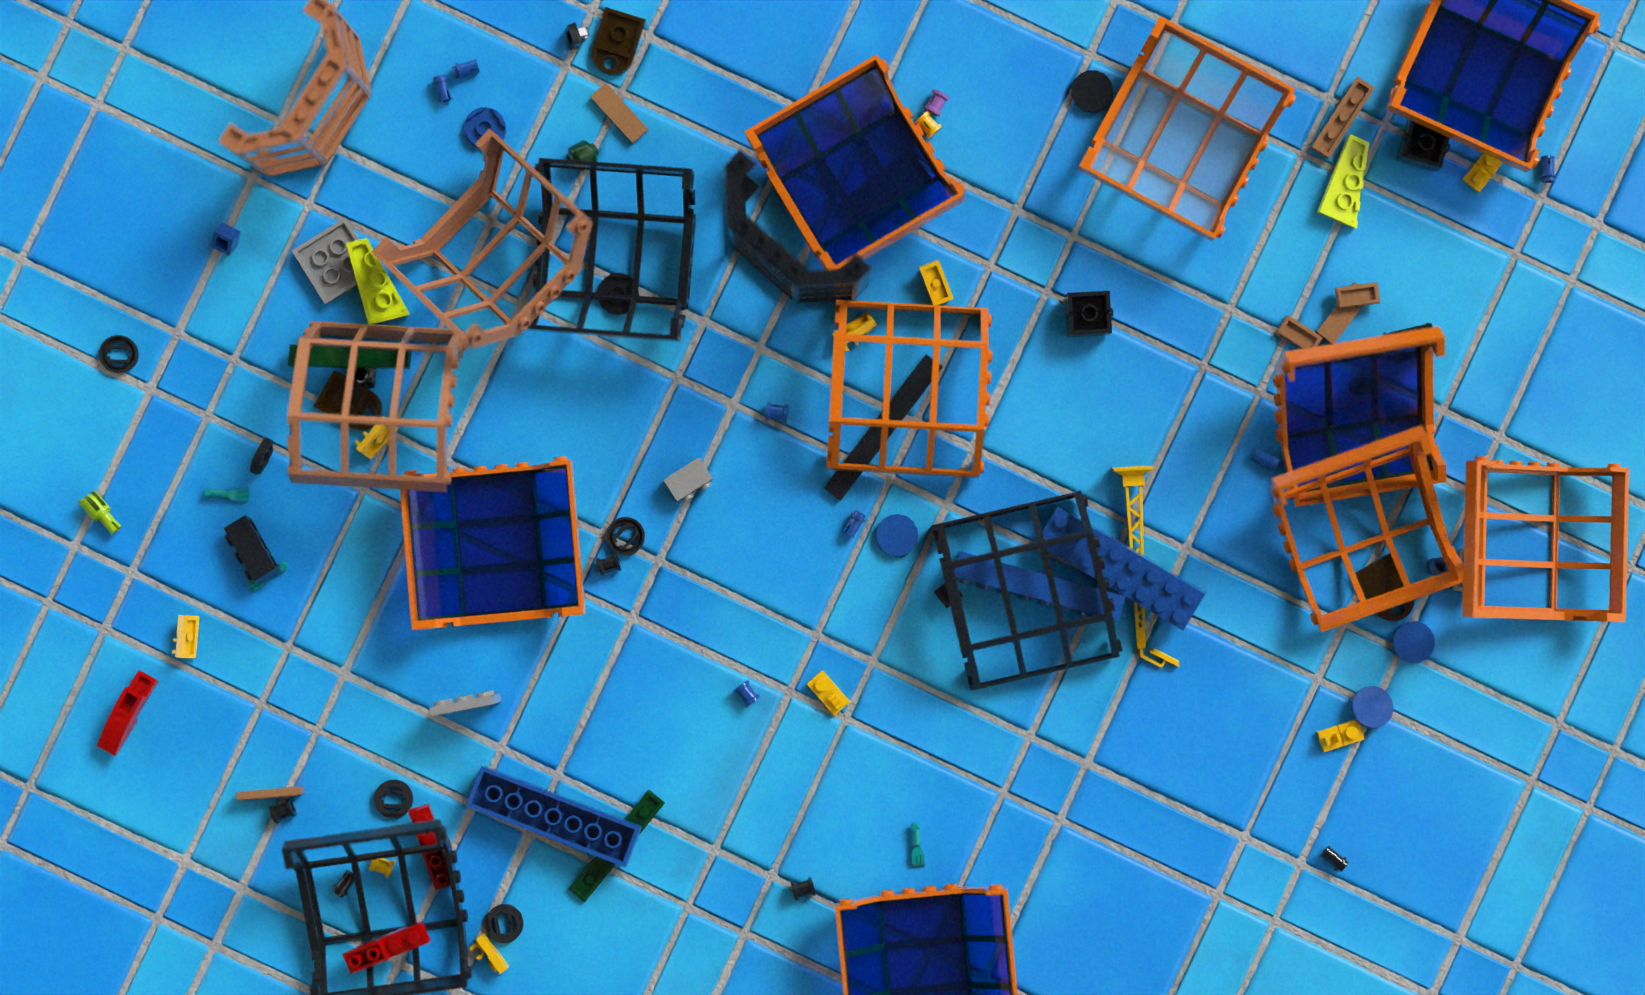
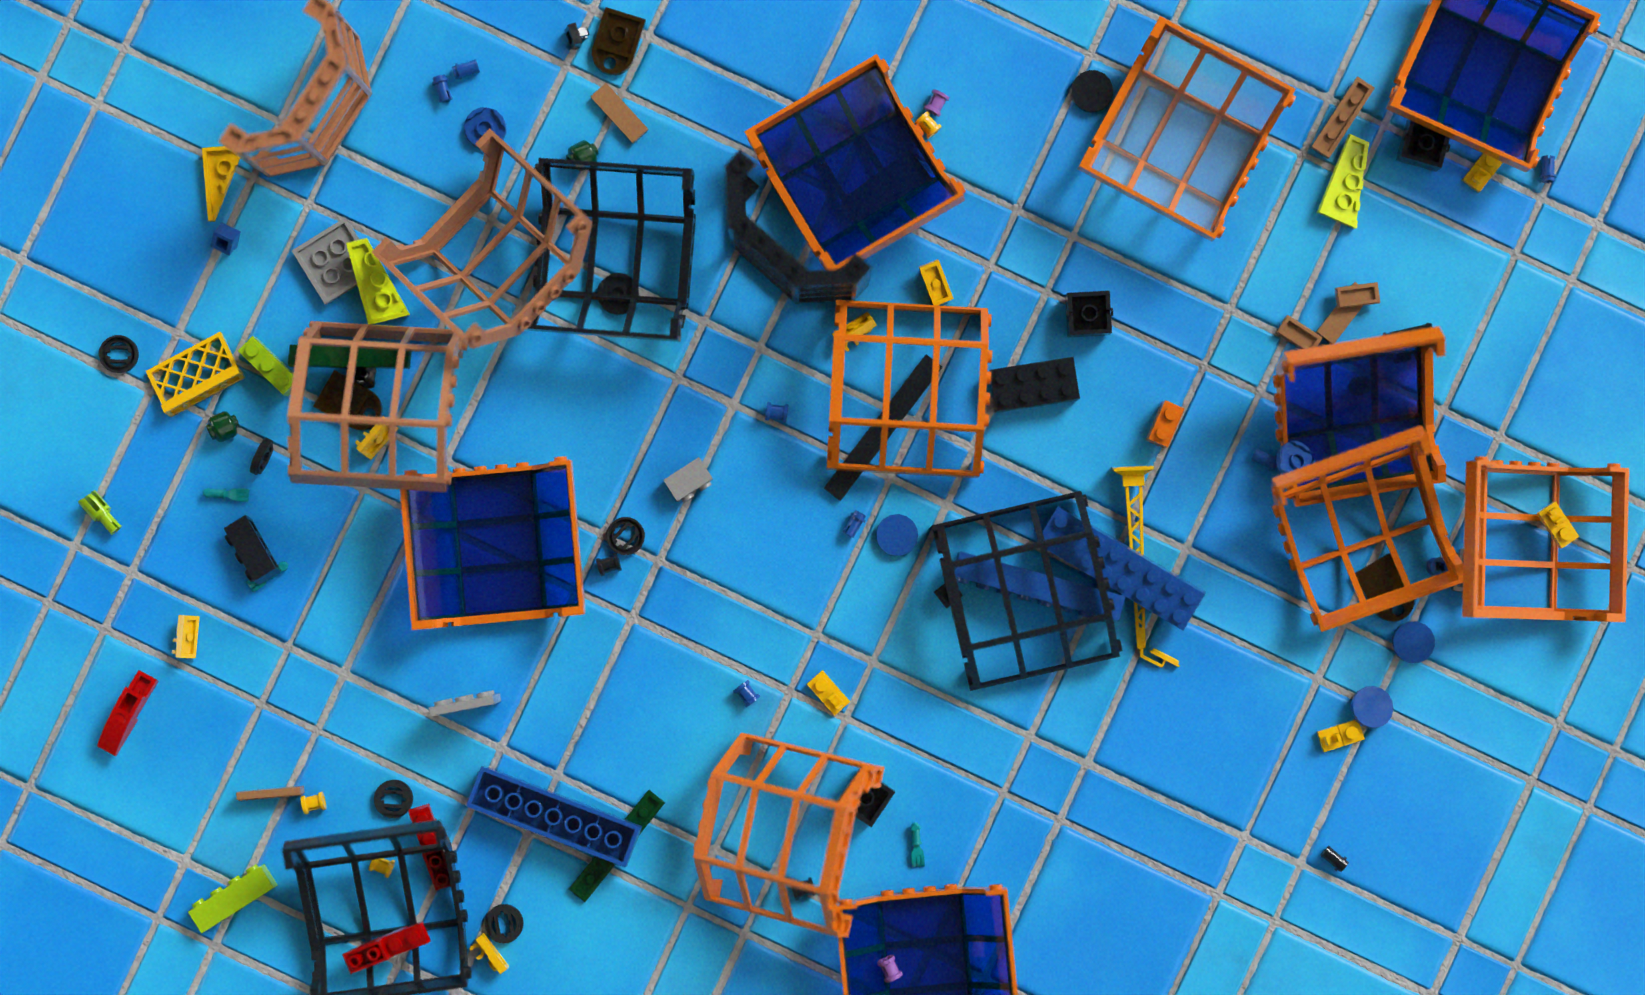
black bush [269,799,297,824] -> none
black pin [332,869,354,898] -> none
none -> yellow fence [146,332,245,417]
none -> lime brick [188,864,278,934]
none -> yellow wing [202,146,240,222]
none -> dark green head [206,411,240,442]
none -> lime brick [238,336,294,397]
none -> yellow bush [301,792,327,815]
none -> orange window [693,733,885,937]
none -> black brick [836,768,895,827]
none -> medium lavender bush [877,955,903,983]
none -> black brick [989,357,1080,413]
none -> orange brick [1146,400,1185,449]
none -> blue tile [1276,441,1316,475]
none -> yellow plate [1536,501,1579,549]

